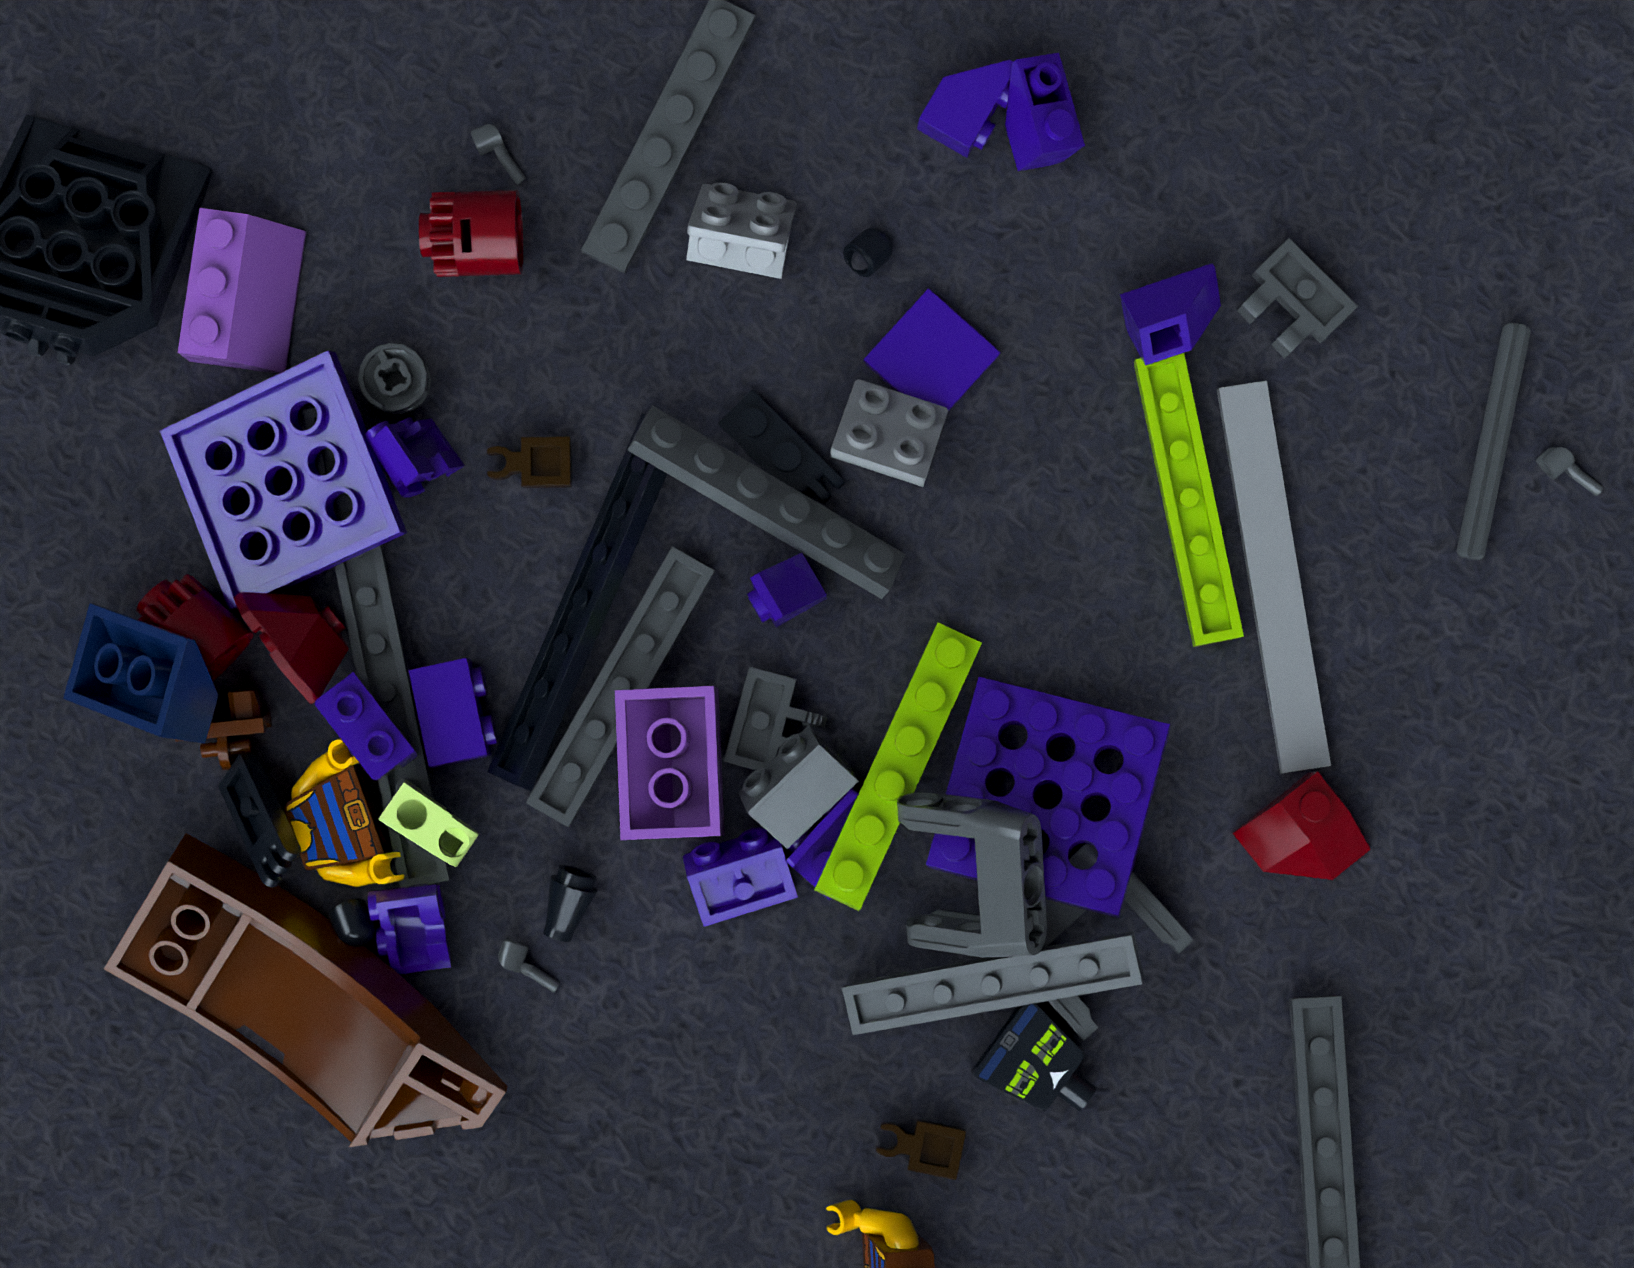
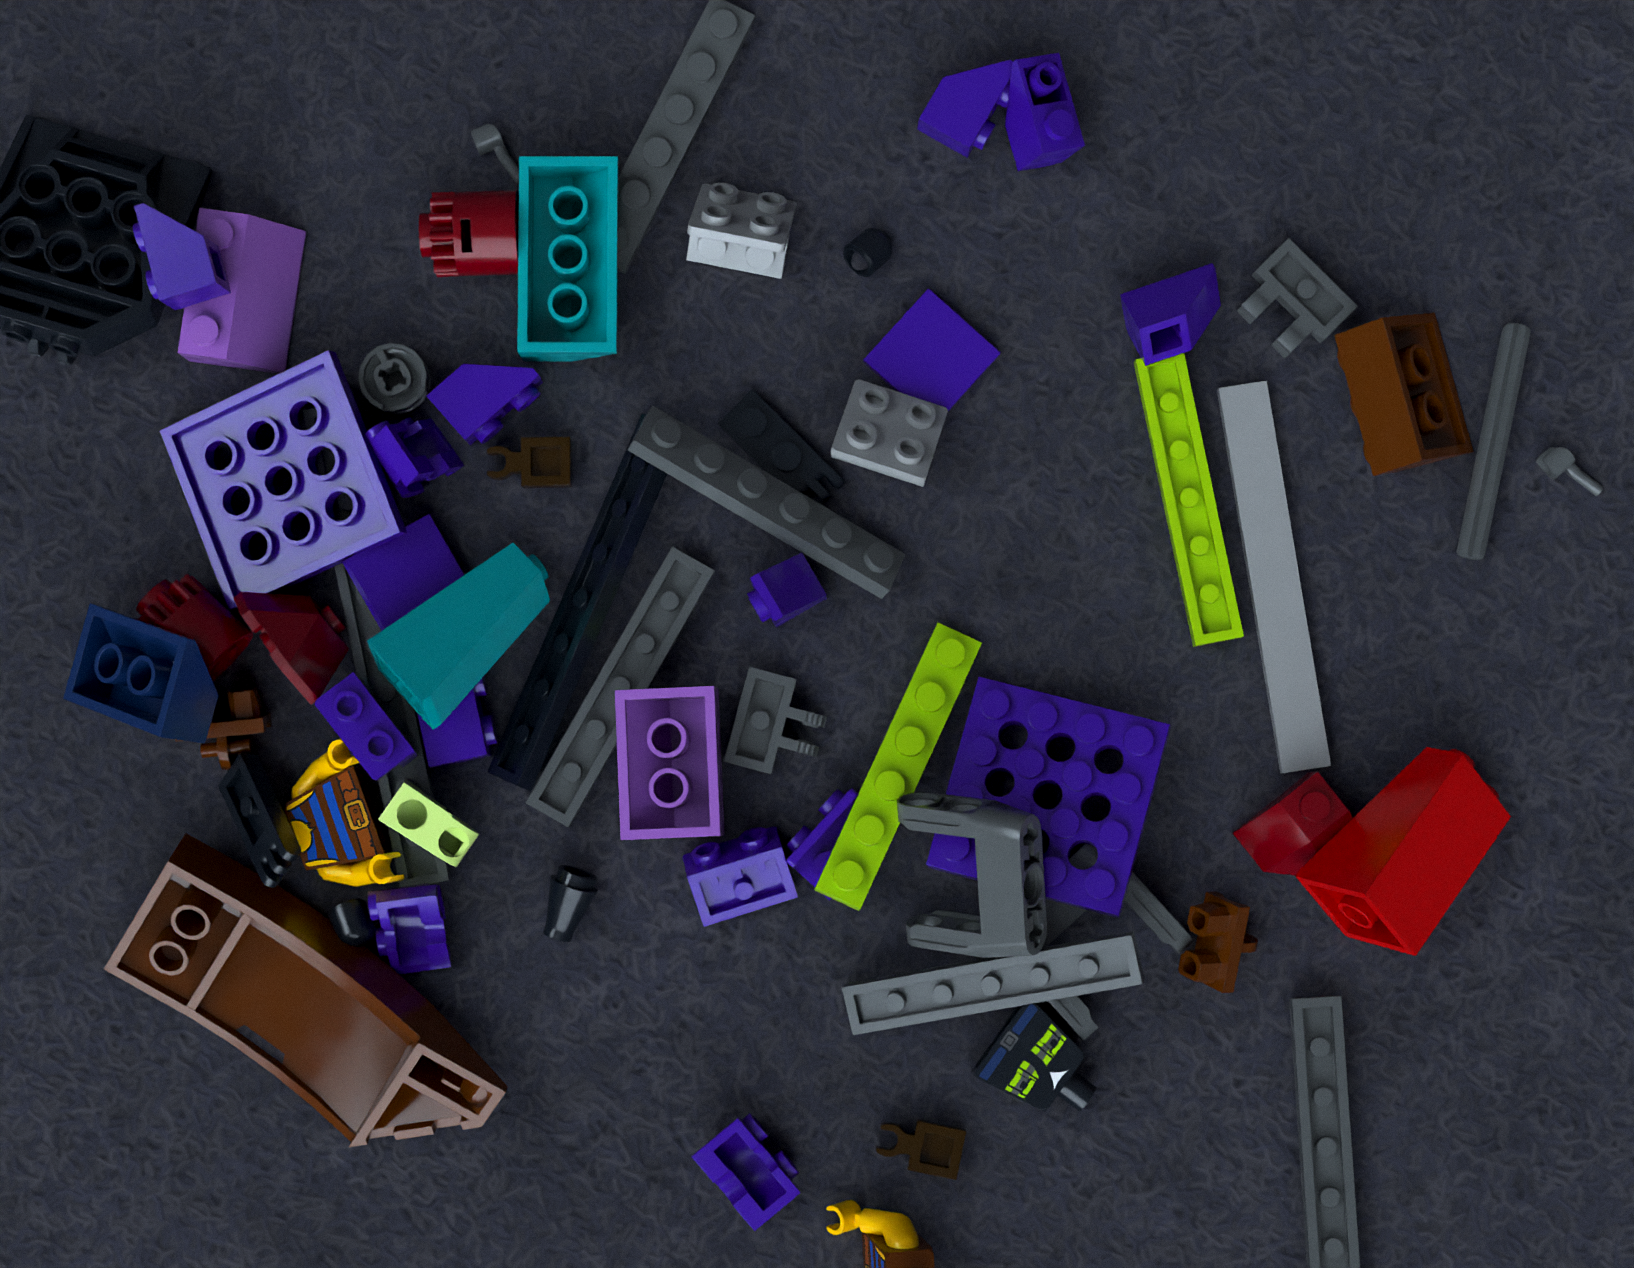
dark grey hand [498,939,560,993] -> none
hinge [738,725,859,849] -> none
none -> dark purple slope [133,203,231,310]
none -> dark purple tile [342,514,464,631]
none -> teal slope [367,543,550,730]
none -> dark purple slope [426,364,543,446]
none -> teal slope [517,156,618,362]
none -> dark purple cylinder [691,1113,801,1231]
none -> reddish brown hips [1178,891,1258,993]
none -> red slope [1295,747,1511,956]
none -> reddish brown slope [1334,312,1474,476]

